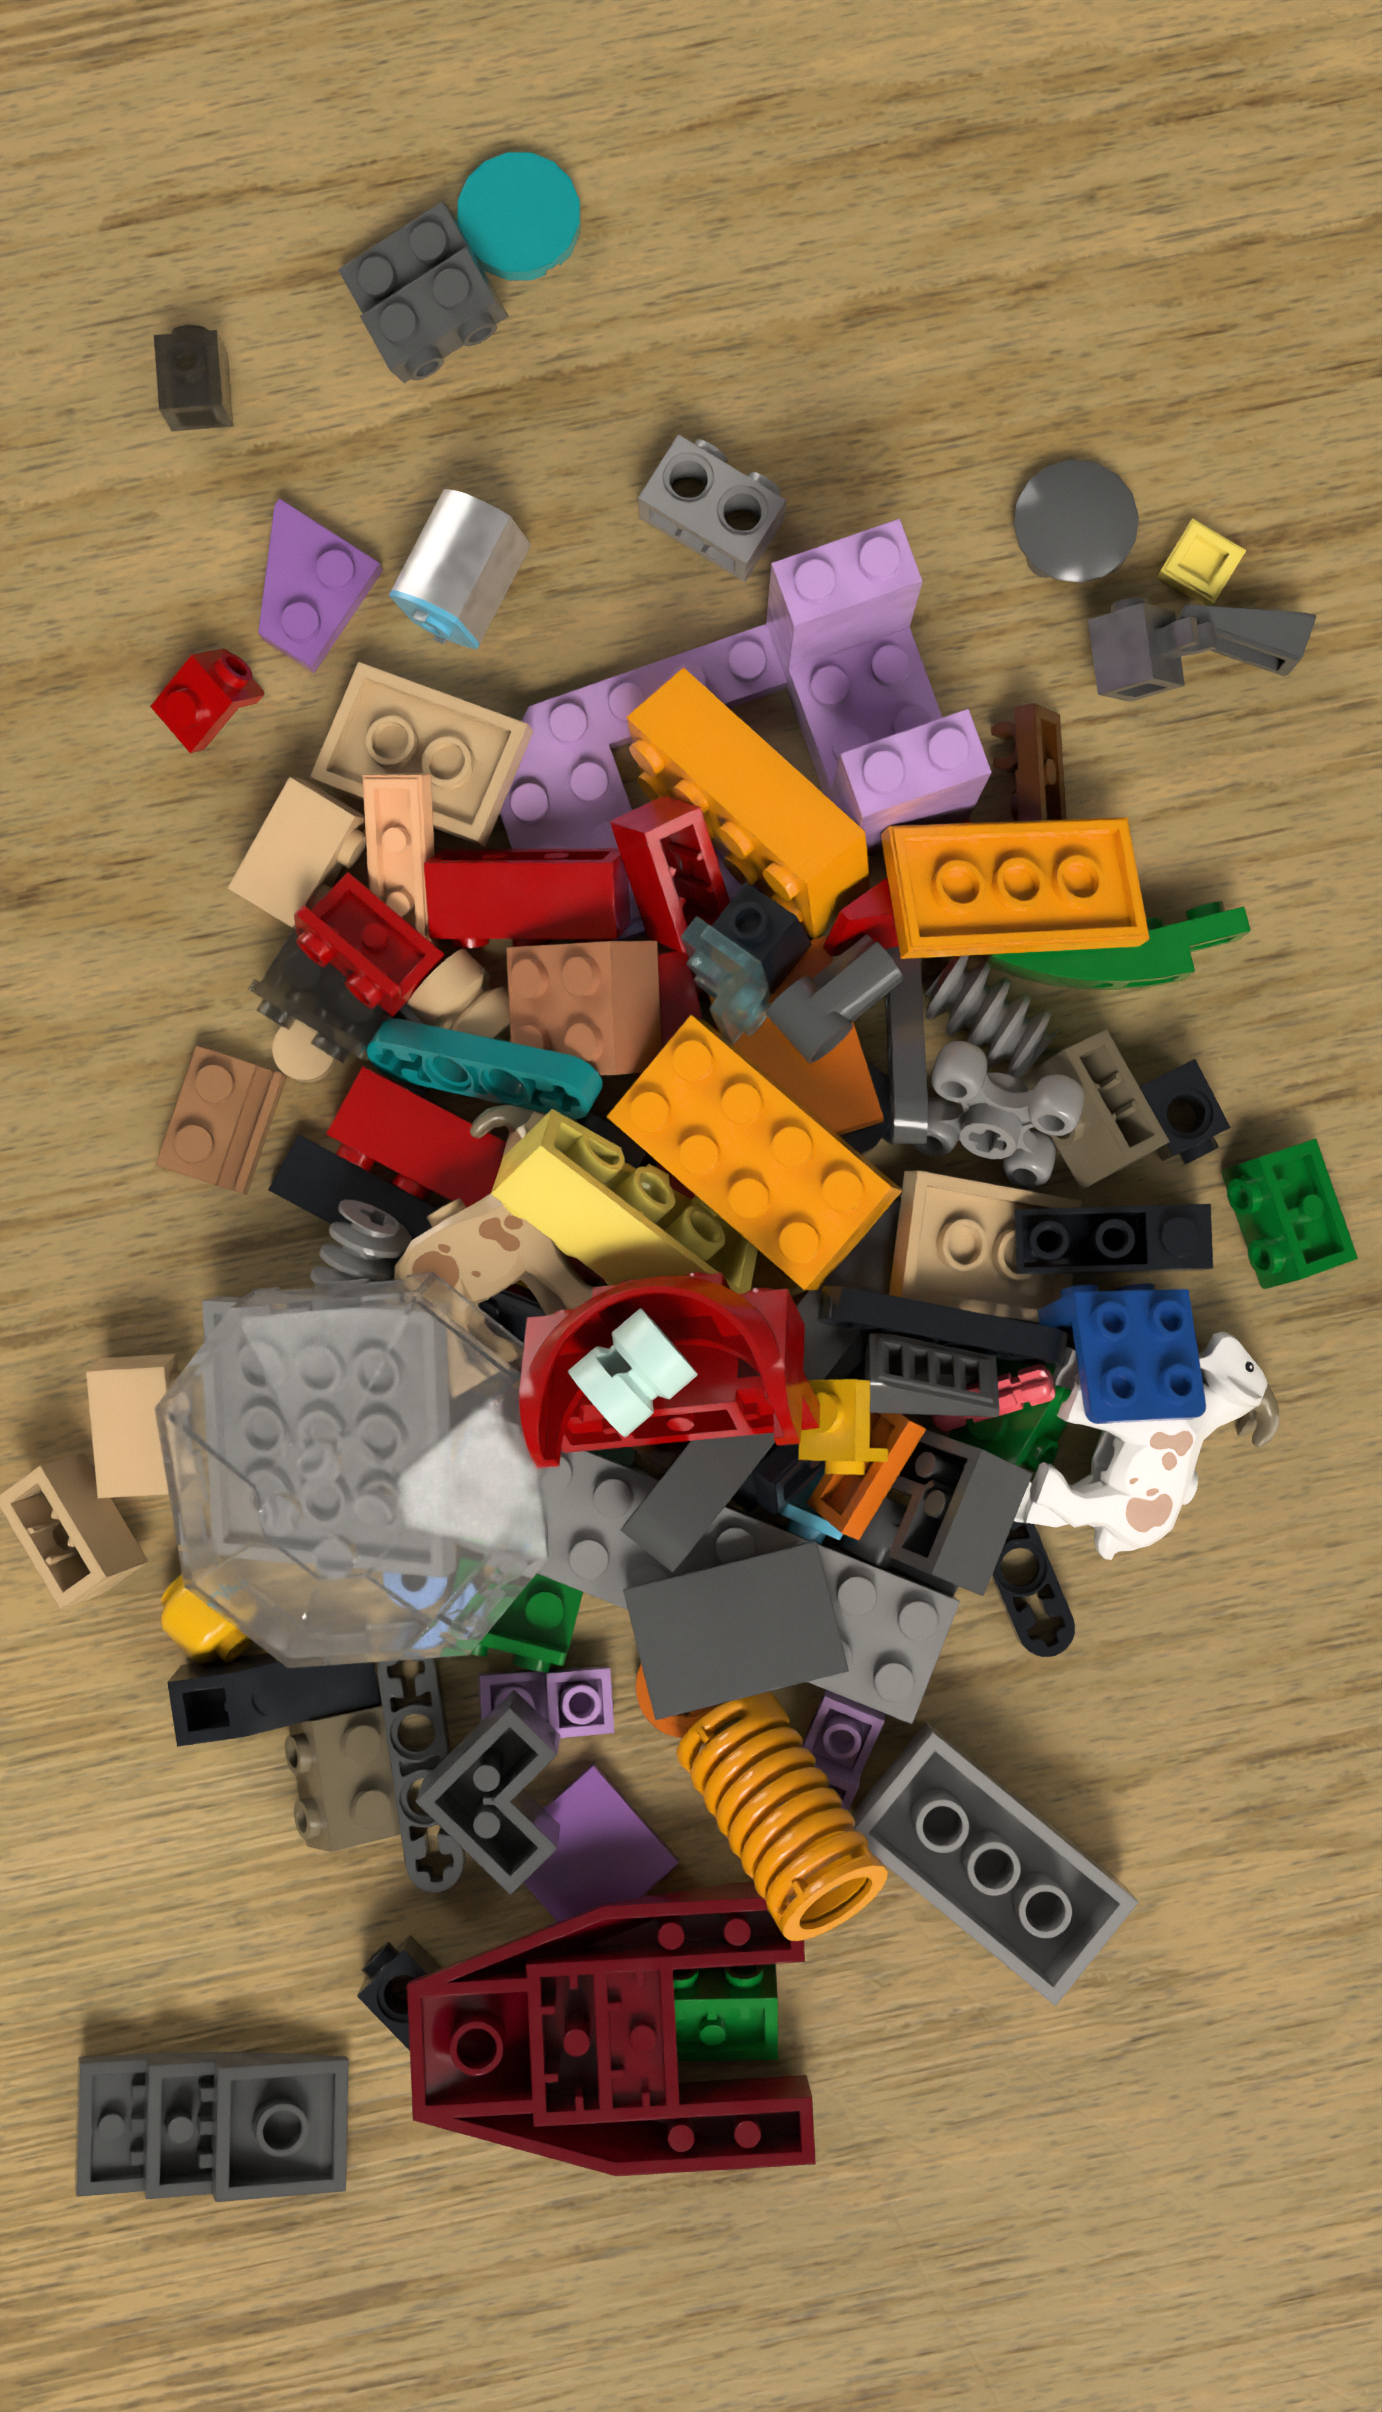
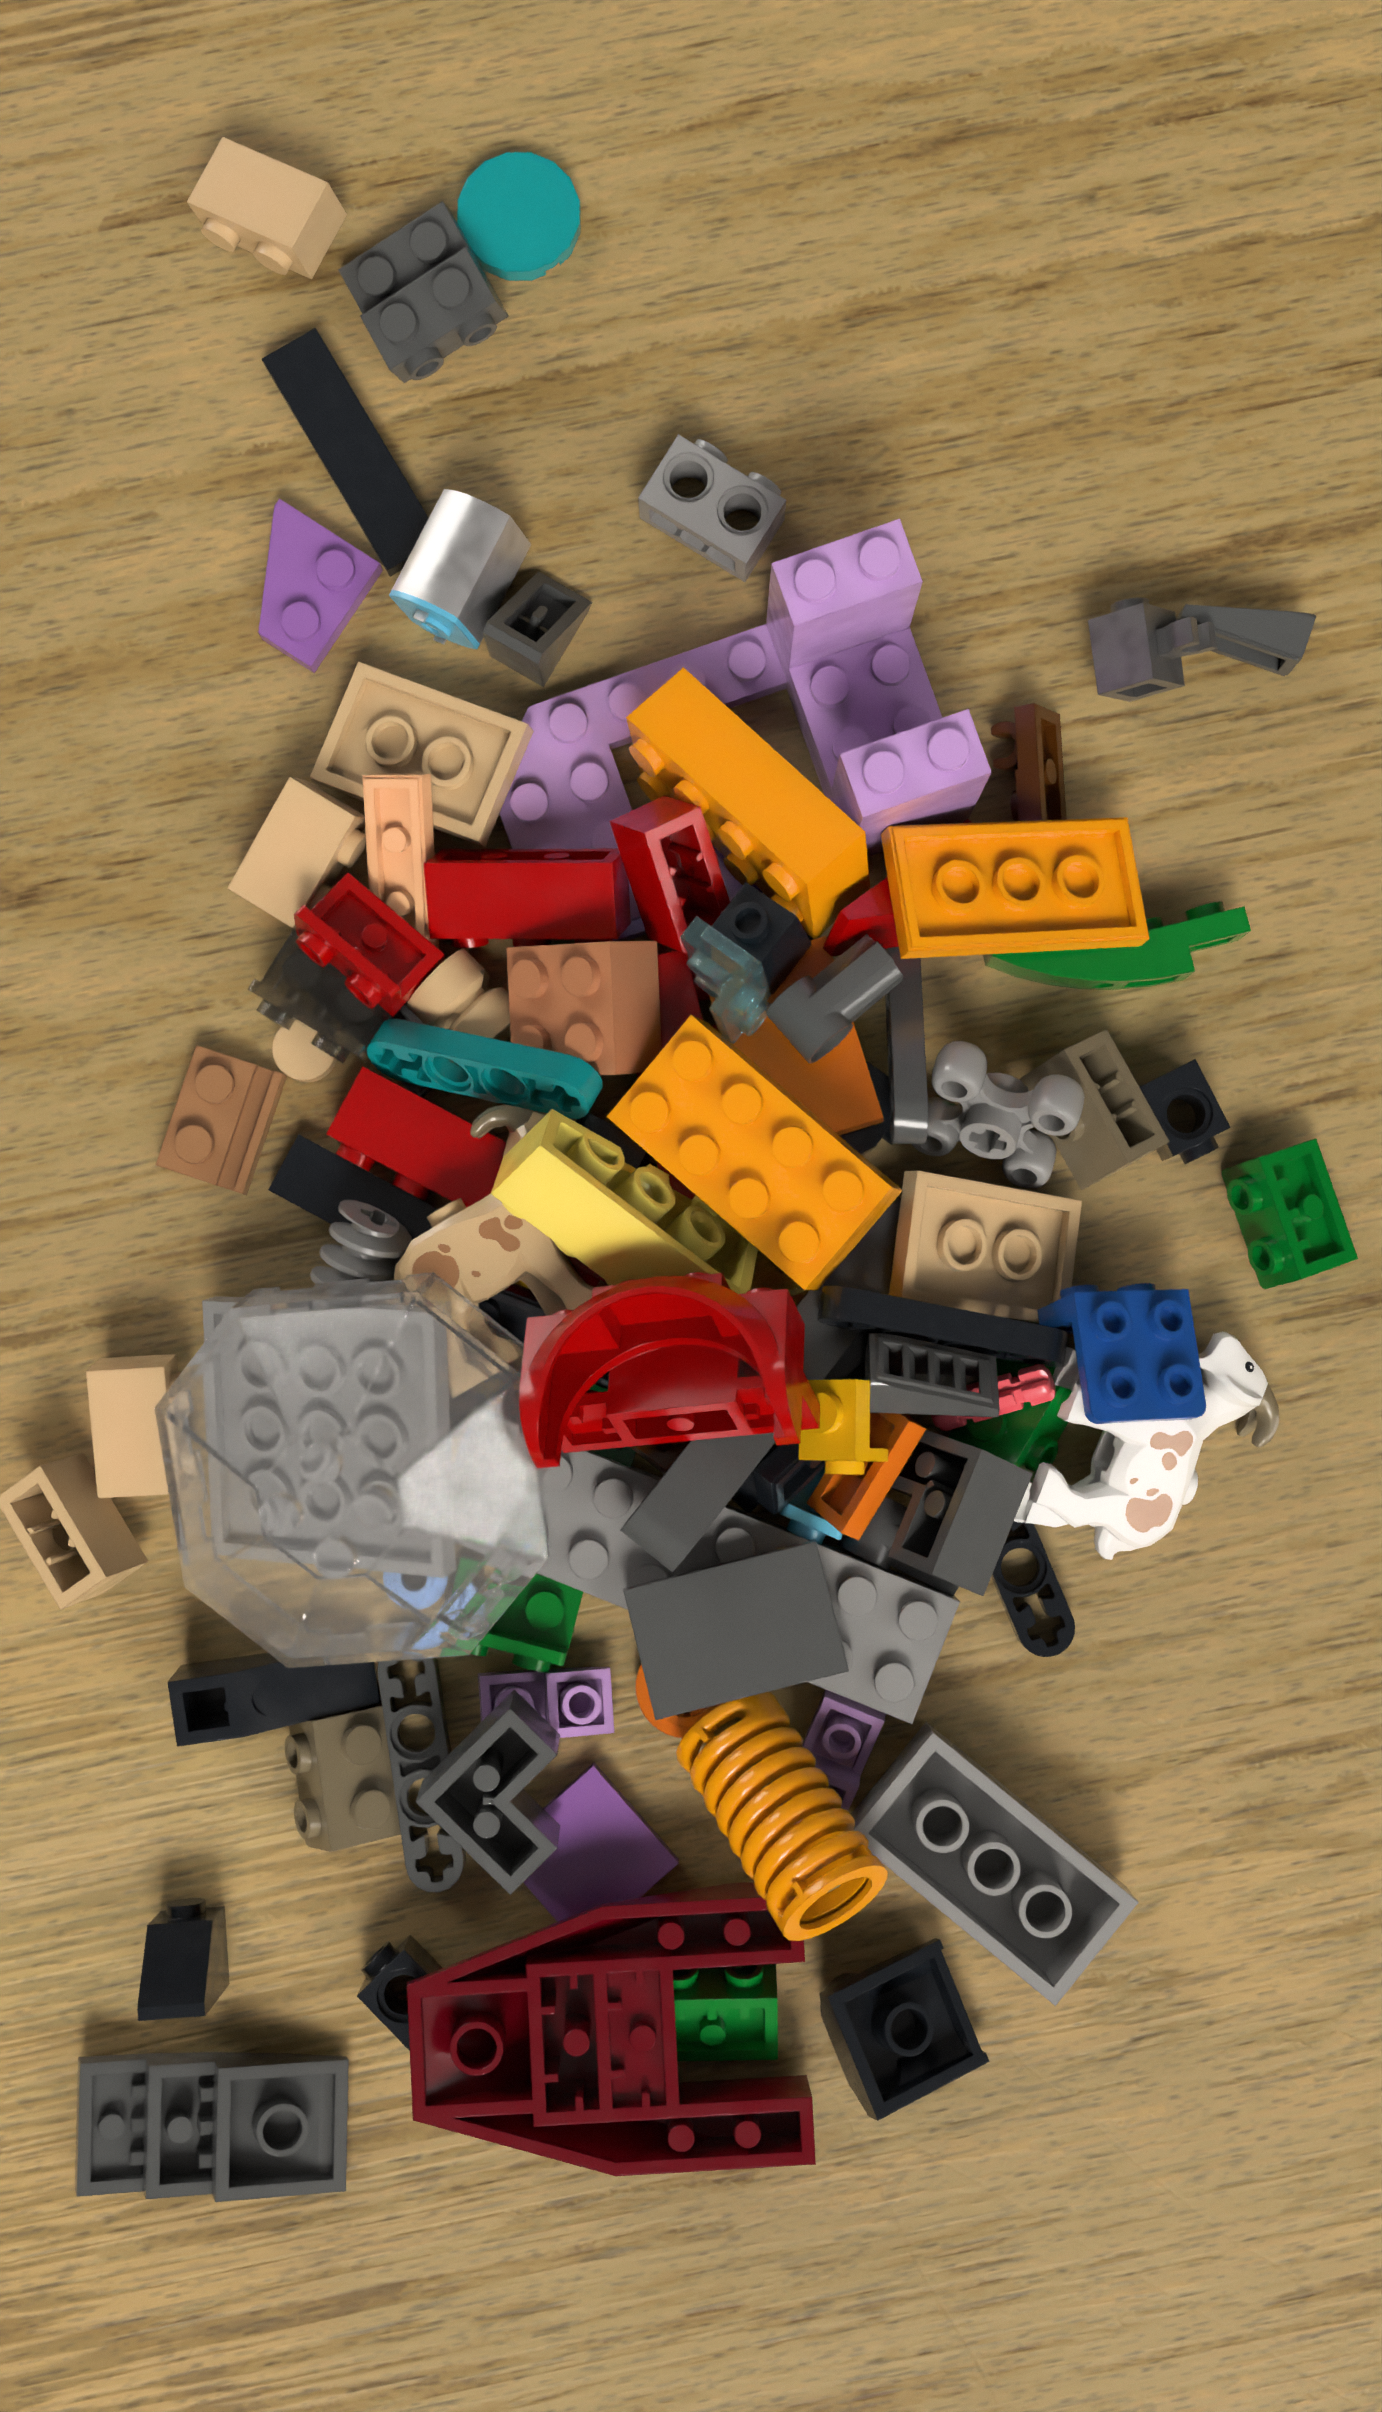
red bracket [150,649,265,753] -> none
clear smoke brick [154,325,234,432] -> none
yellow head [160,1567,257,1664] -> none
light aqua wheel [568,1308,698,1438] -> none
light grey piece [923,955,1062,1079] -> none
dark grey dish [1014,459,1139,583] -> none
black slope [1014,1204,1213,1274] -> none
light yellow tile [1157,518,1246,606] -> none
none -> black slope [137,1898,230,2021]
none -> tan brick [187,137,347,279]
none -> black tile [262,328,429,577]
none -> dark grey slope [483,571,592,687]
none -> black slope [819,1938,990,2121]

